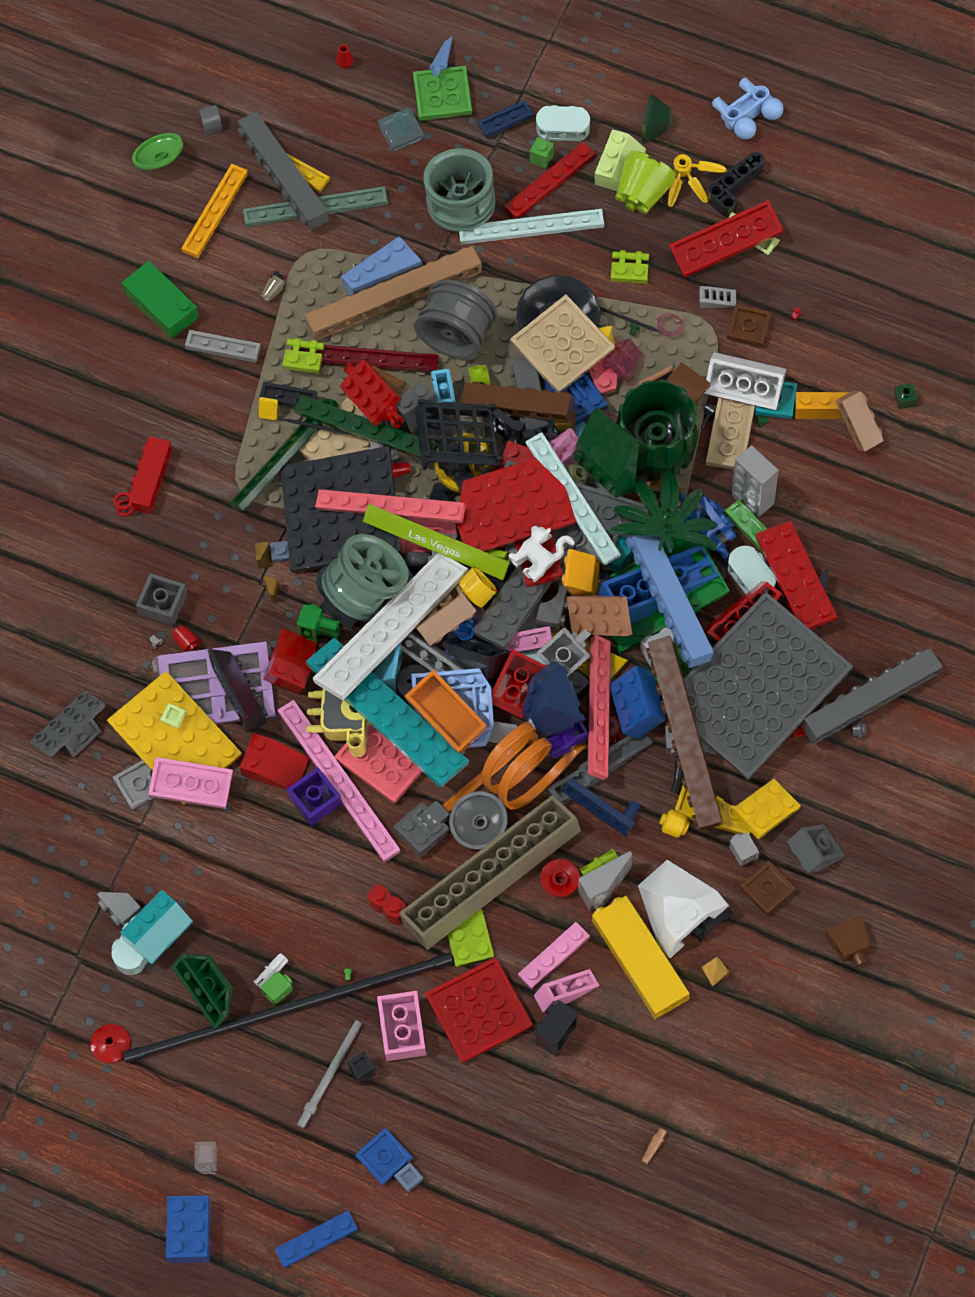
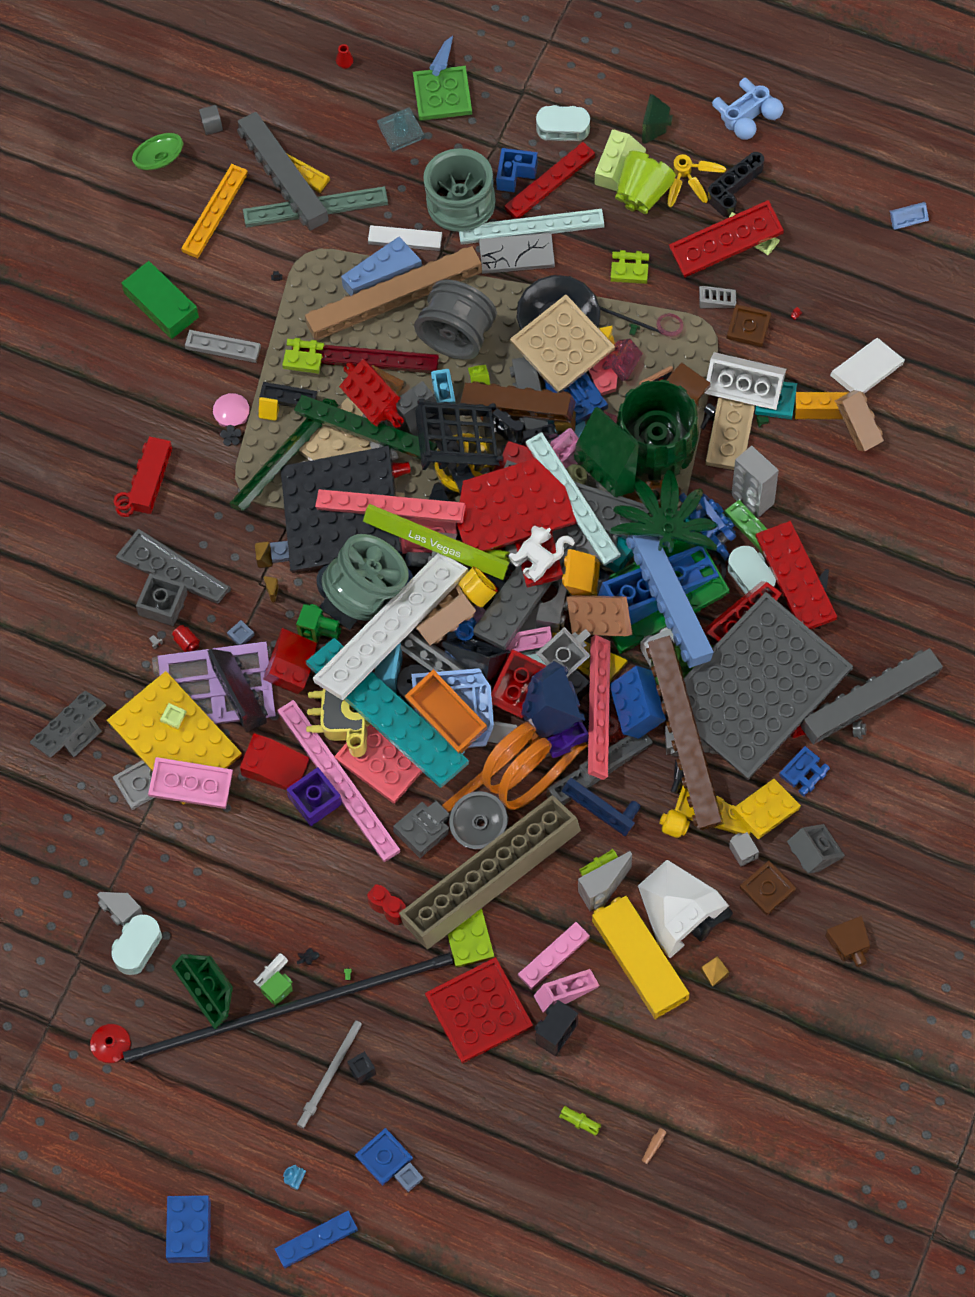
teal slope [120,890,193,965] -> none
clear brick [195,1142,218,1174] -> none
dark tan cone [260,275,285,303] -> none
black piece [279,417,358,437] -> none
bright pink brick [377,991,426,1061] -> none
dark blue plate [478,100,533,138] -> none
bright green brick [530,137,554,169] -> none
red dish [540,859,580,897] -> none
dark green plate [894,383,918,409] -> none
none -> dark grey wing [116,529,229,604]
none -> bright pink dish [213,394,249,427]
none -> black plant [220,425,242,446]
none -> sand blue plate [227,620,255,645]
none -> dark azure plate [283,1165,306,1190]
none -> black plant [297,948,320,965]
none -> white tile [368,225,442,251]
none -> light grey tile [479,233,555,274]
none -> blue brick [496,148,538,192]
none -> lime pin [559,1106,601,1136]
none -> blue plate [779,746,830,796]
none -> white tile [830,338,905,393]
none -> medium blue plate [890,202,929,230]

